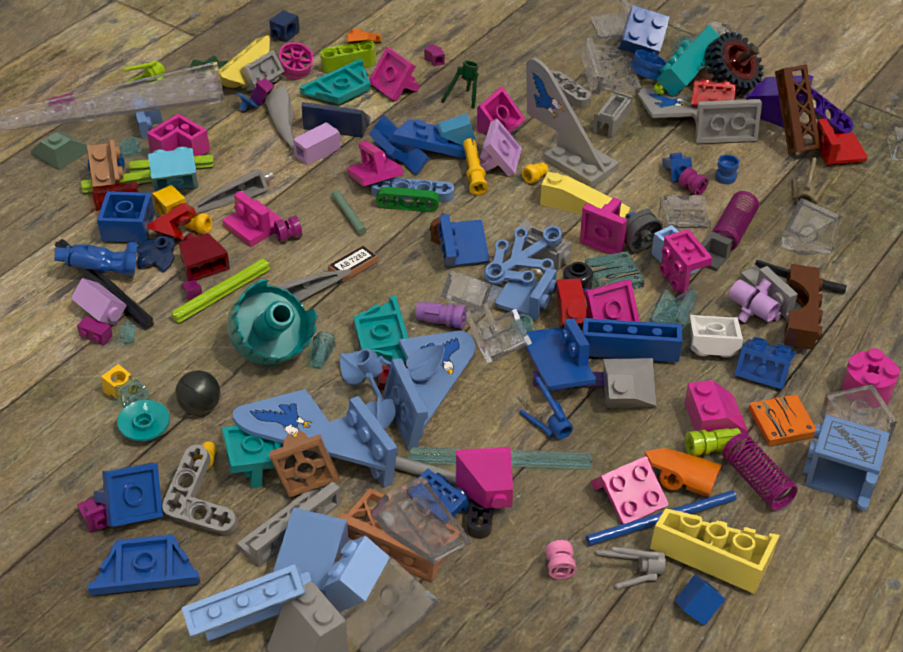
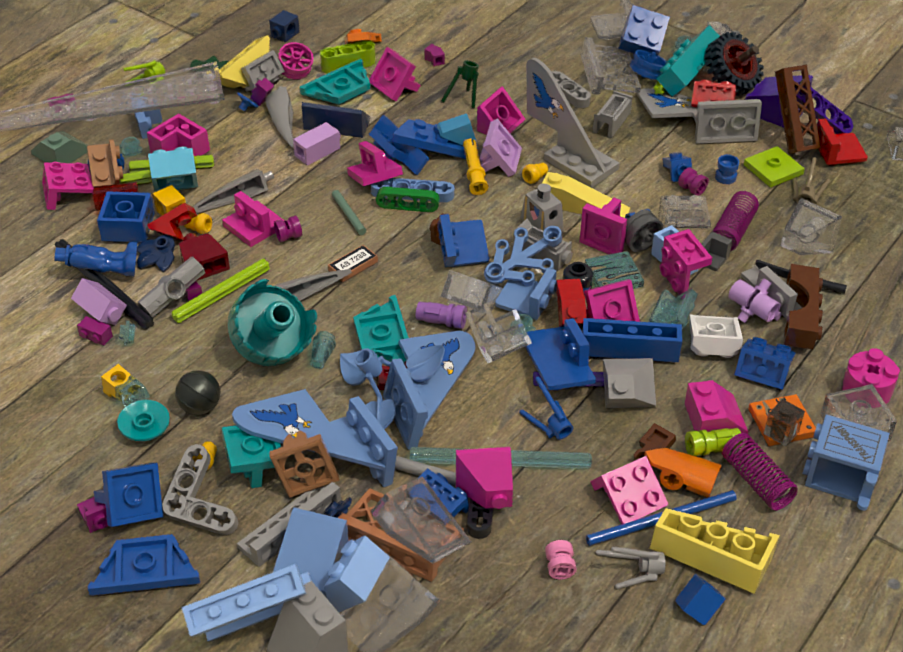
none -> dark pink bracket [42,162,94,210]
none -> light grey piece [138,257,205,317]
none -> dark blue plate [324,497,352,518]
none -> light grey torso [521,183,564,233]
none -> reddish brown plate [634,423,676,461]
none -> lime plate [743,146,805,188]
none -> clear smoke brick [764,399,805,446]

